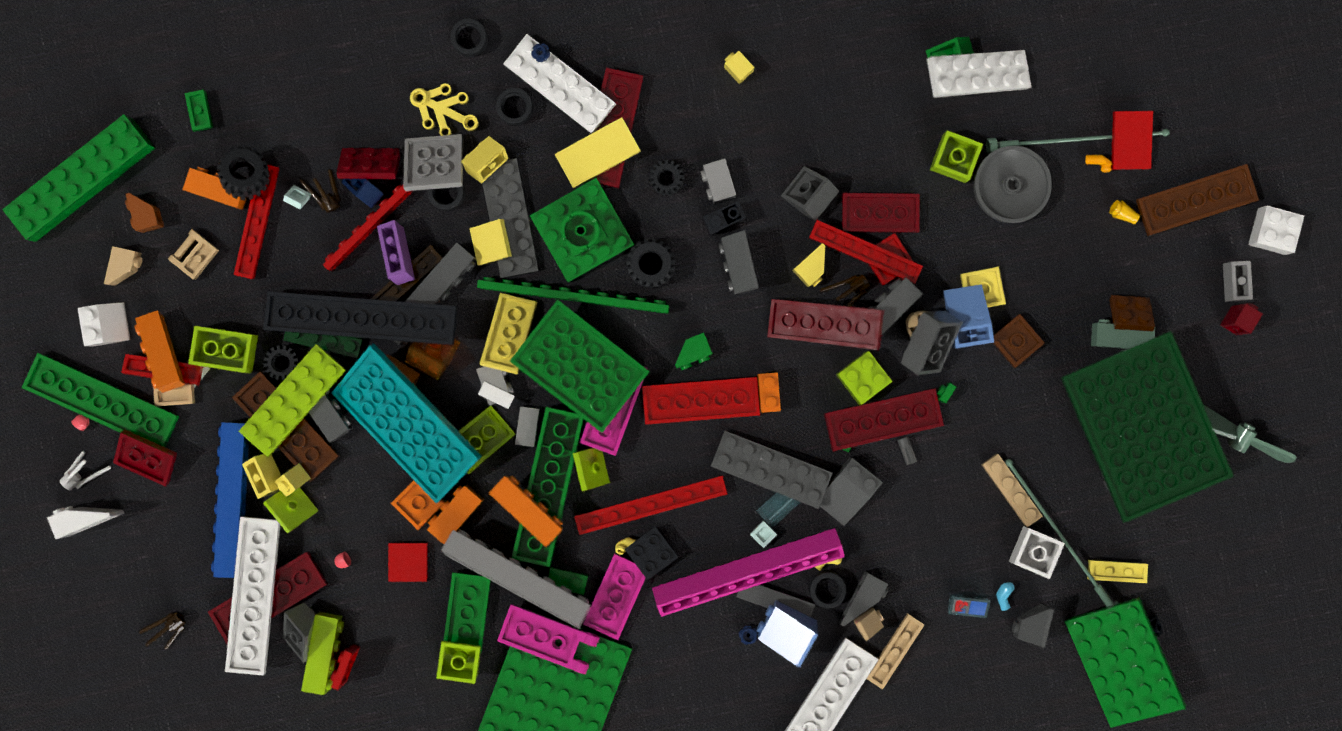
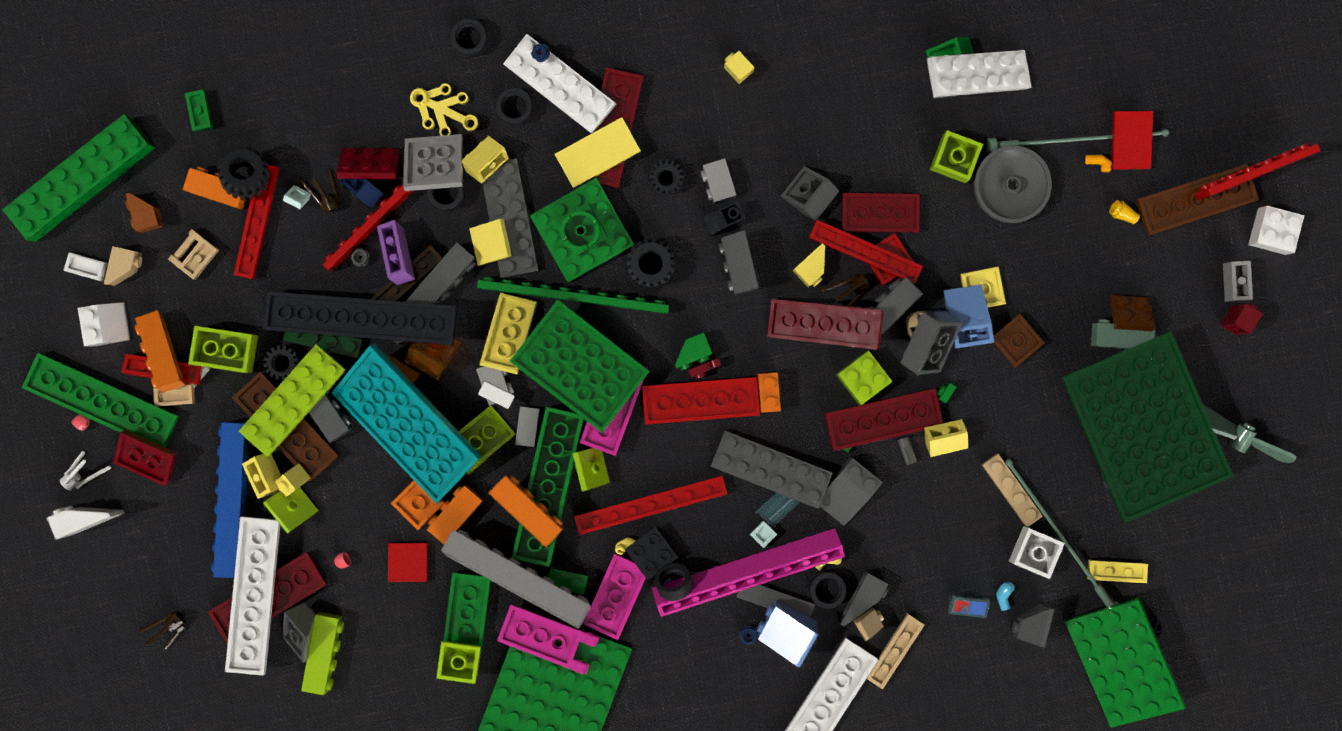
red plate [330,644,360,690] -> none
none -> white tile [64,252,108,282]
none -> dark grey plate [351,248,370,267]
none -> black tyre [655,563,693,601]
none -> dark red plate [688,358,721,379]
none -> light yellow brick [924,419,968,457]
none -> red plate [1195,143,1320,200]

